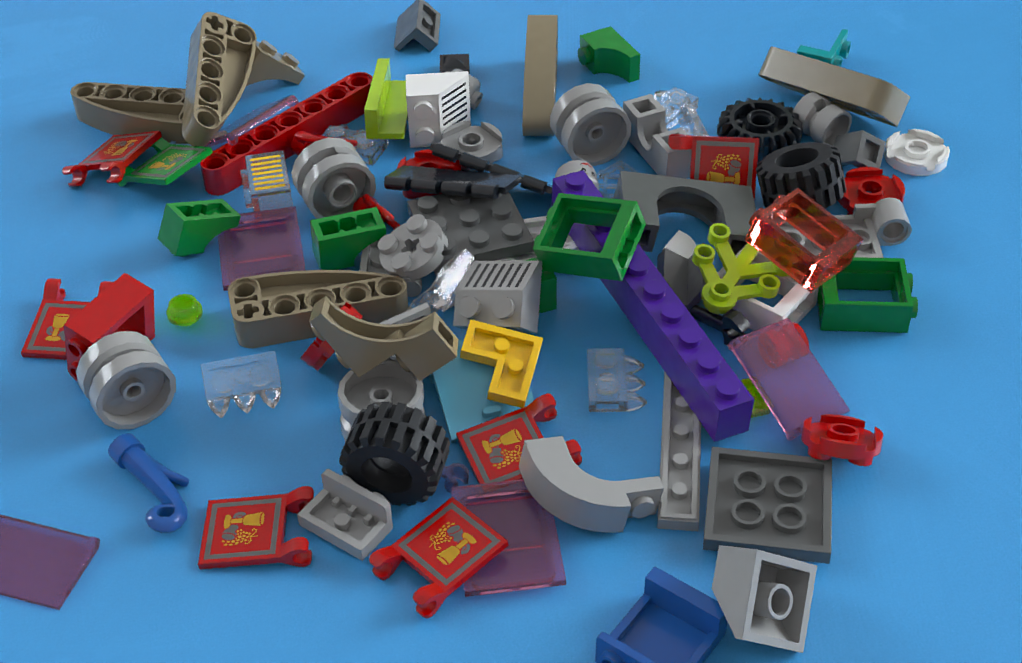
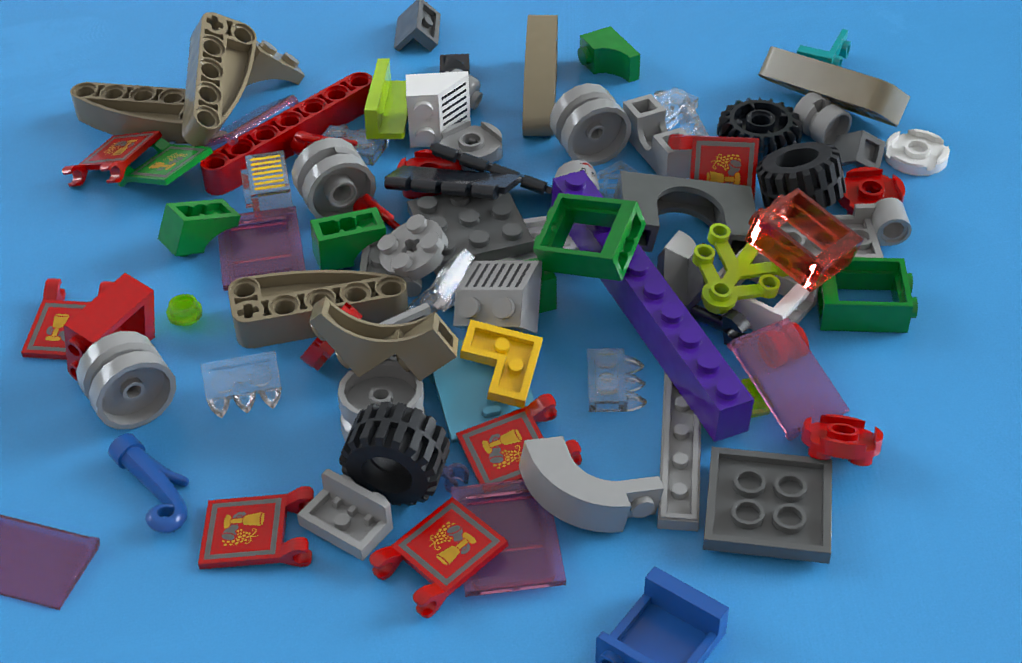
light grey slope [712,545,817,653] -> none

